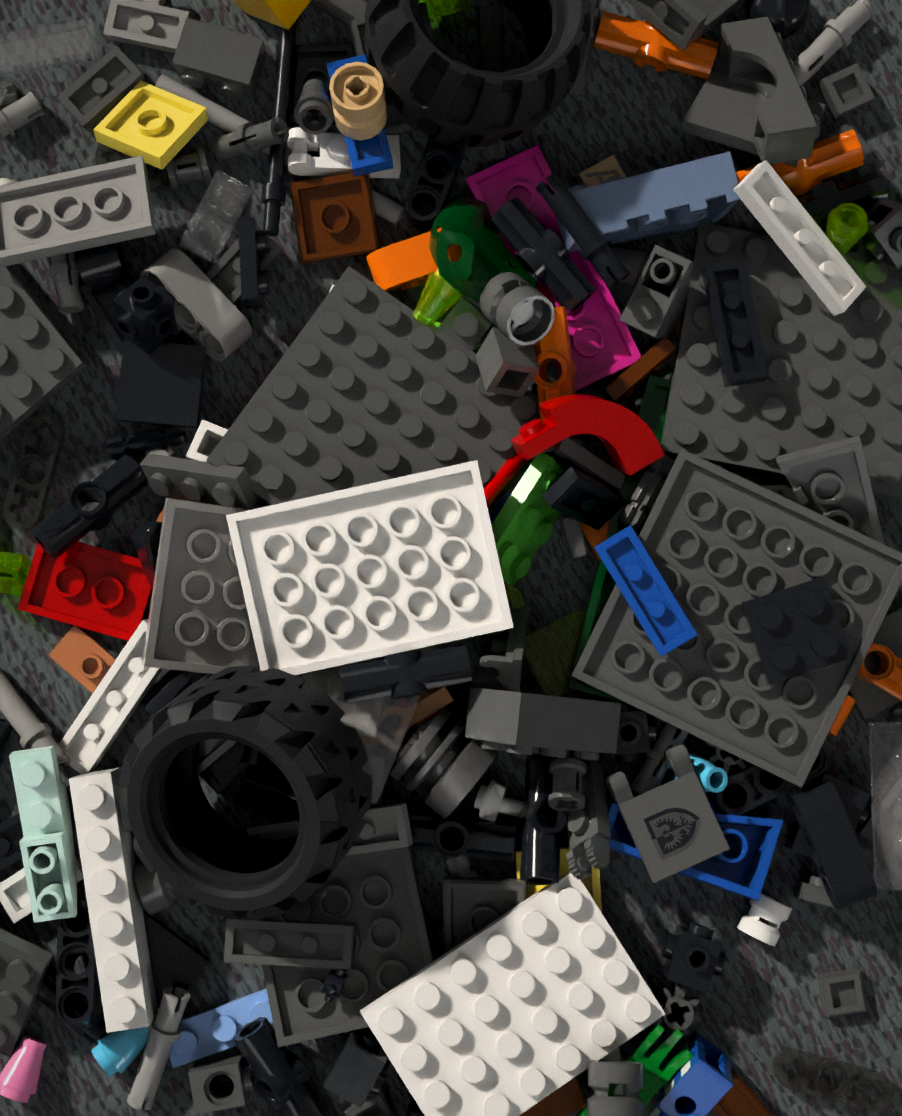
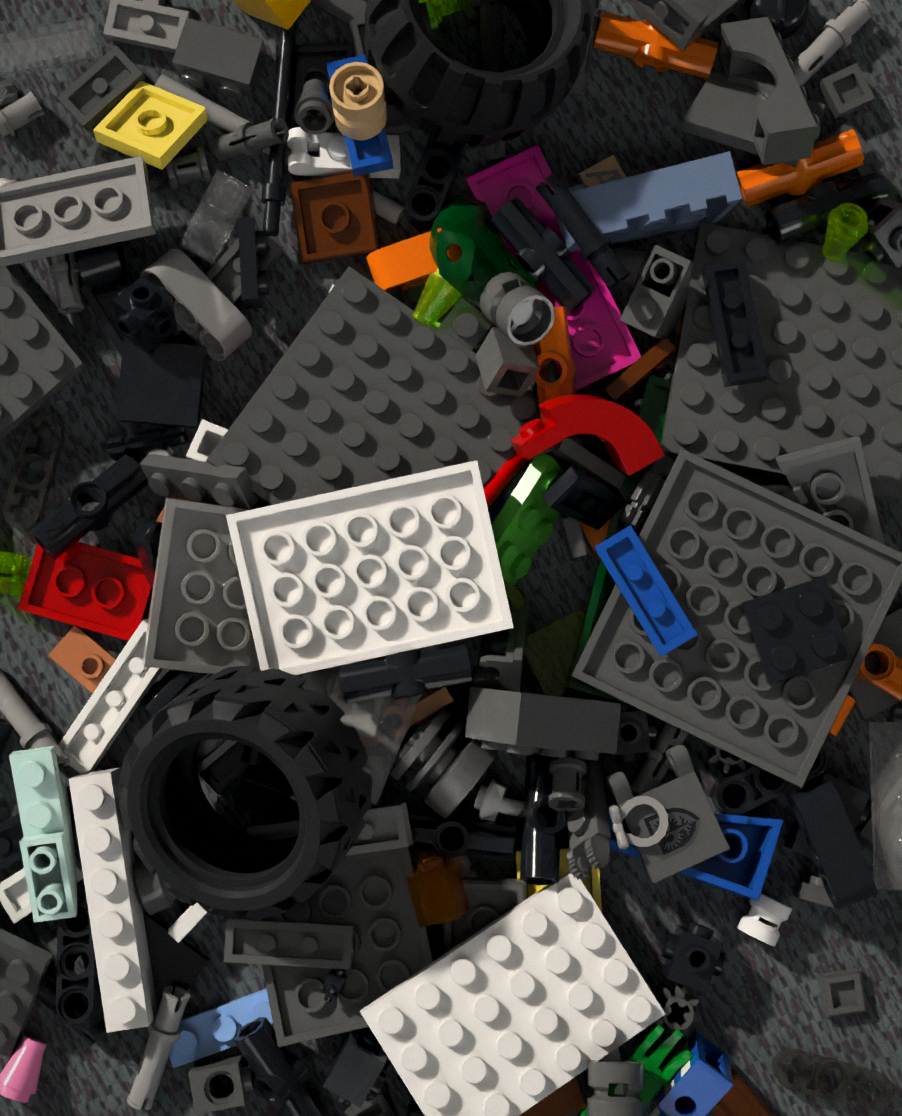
medium azure cone [91,1027,150,1077] -> none
medium azure cone [673,754,728,793] -> none
white plate [733,160,866,316] -> none
none -> white tile [168,902,209,943]
none -> clear orange brick [406,857,470,928]
none -> light grey piece [609,796,669,850]

